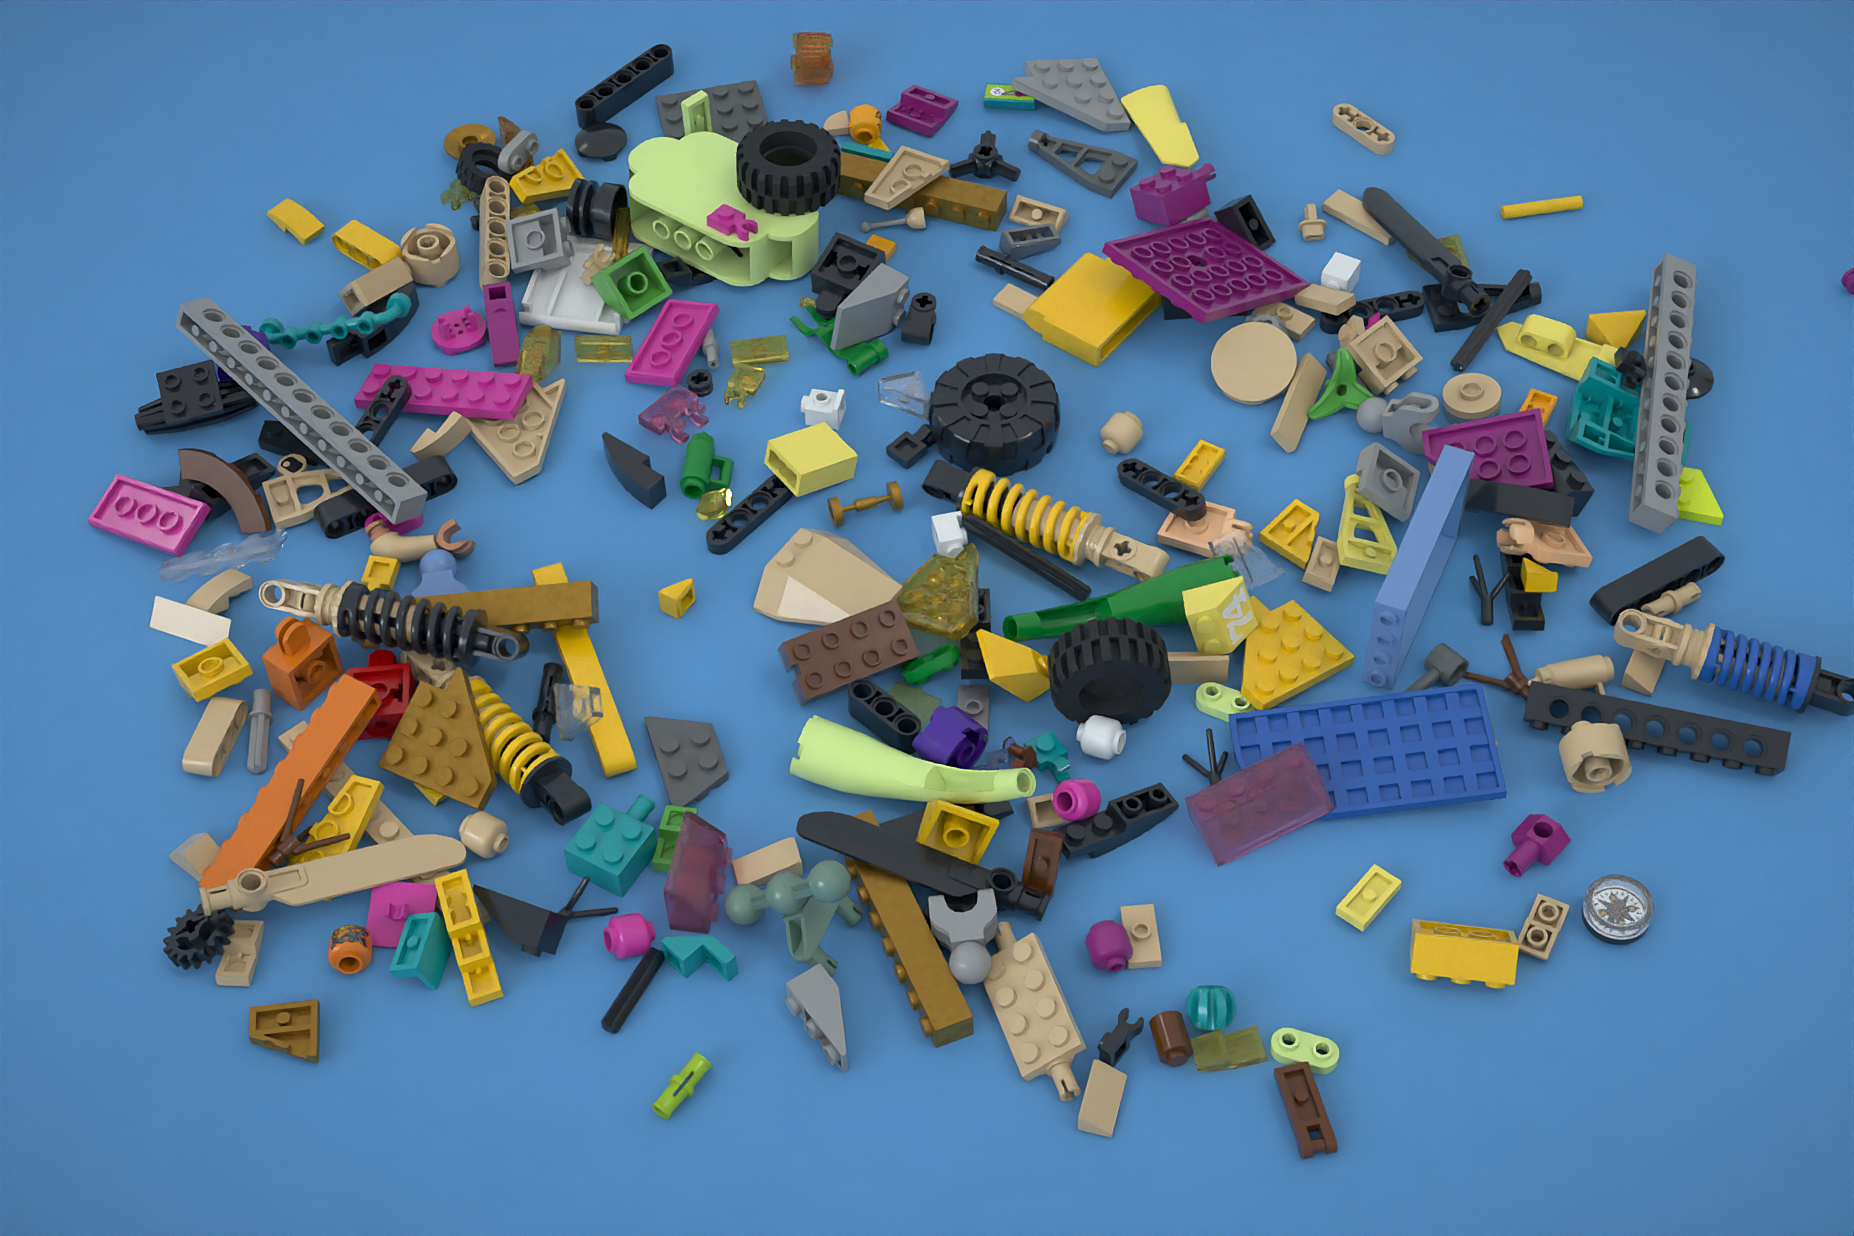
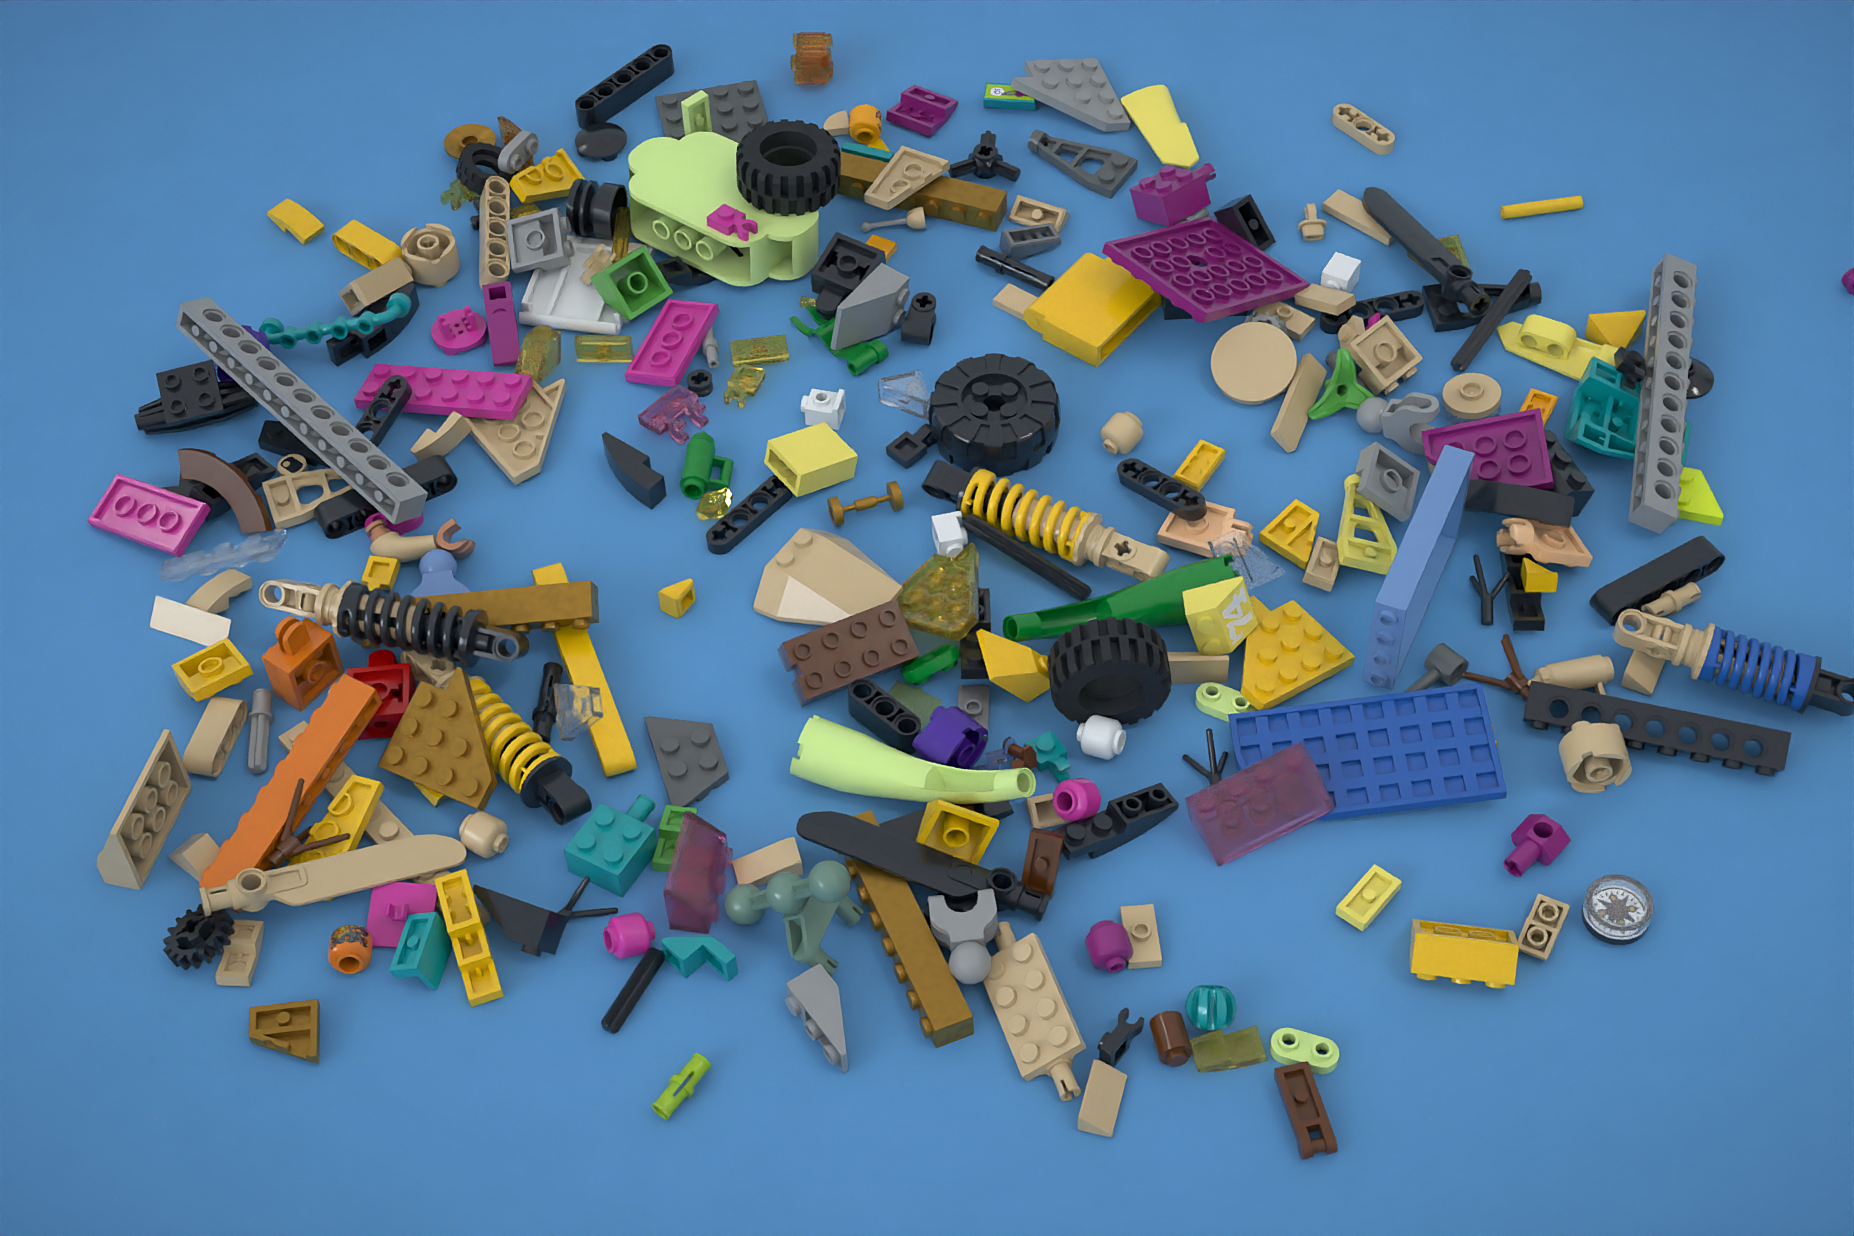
none -> tan slope [96,729,193,890]

